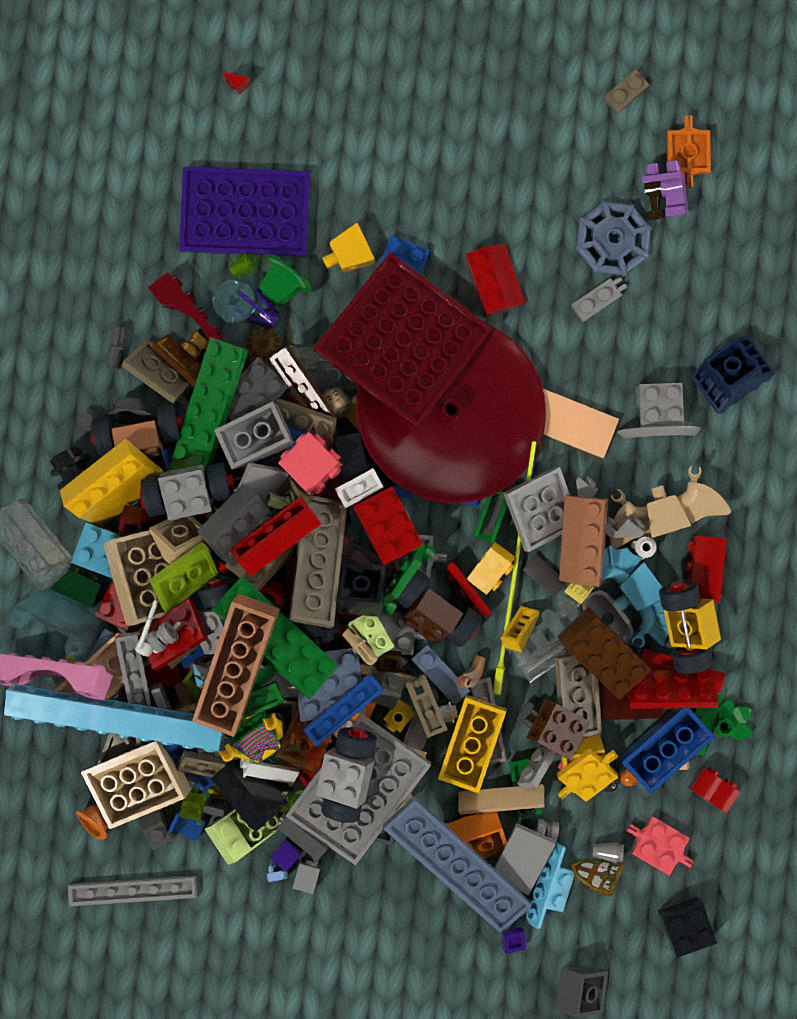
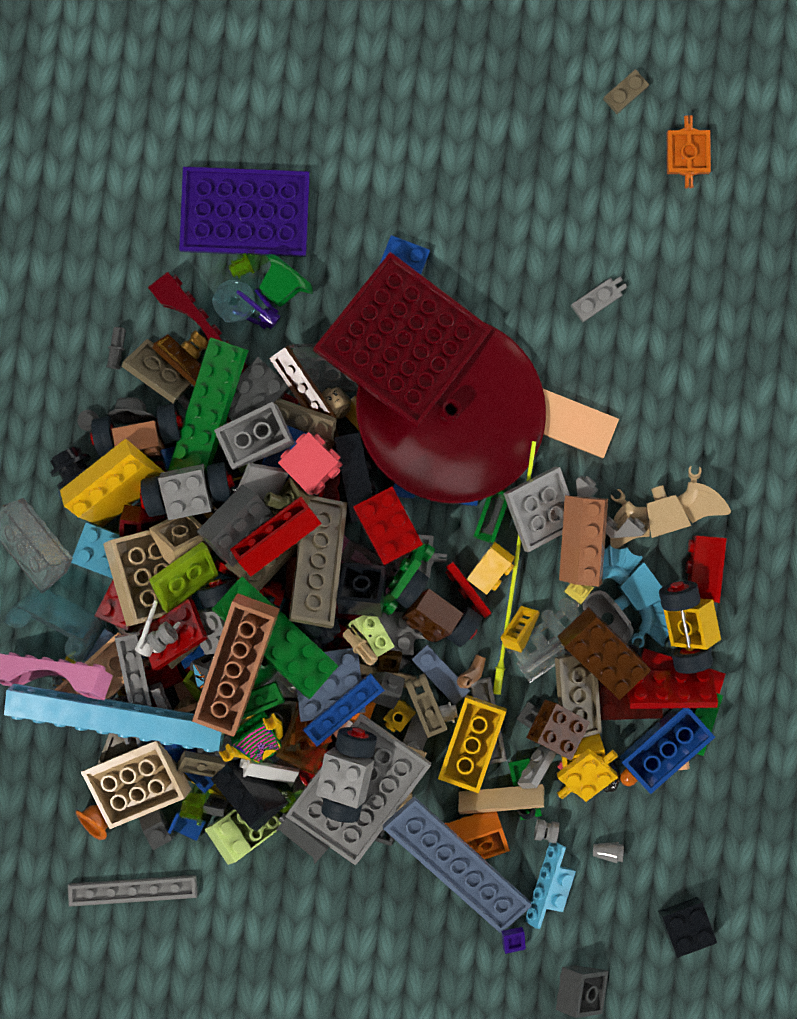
dark green brick [52,565,105,608] -> none
red slope [223,72,251,95] -> none
clear orange gear [246,327,282,363] -> none
light blue tile [266,861,289,882] -> none
dark purple piece [270,837,303,871] -> none
light grey brick [292,858,321,894] -> none
yellow torso [322,223,375,272] -> none
white plate [335,468,384,508] -> none
red slope [465,244,526,317] -> none
light grey tile [494,823,556,895] -> none
dark grey slope [522,554,567,598] -> none
shield [571,859,625,897] -> none
sand blue plate [575,200,652,277] -> none
light grey piece [617,383,701,439] -> none
coral plate [626,816,694,876] -> none
white brick [631,537,656,560] -> none
medium lavender hips [643,160,689,220] -> none
red brick [688,766,740,814] -> none
dark blue slope [691,336,775,414] -> none
green plate [713,699,753,740] -> none

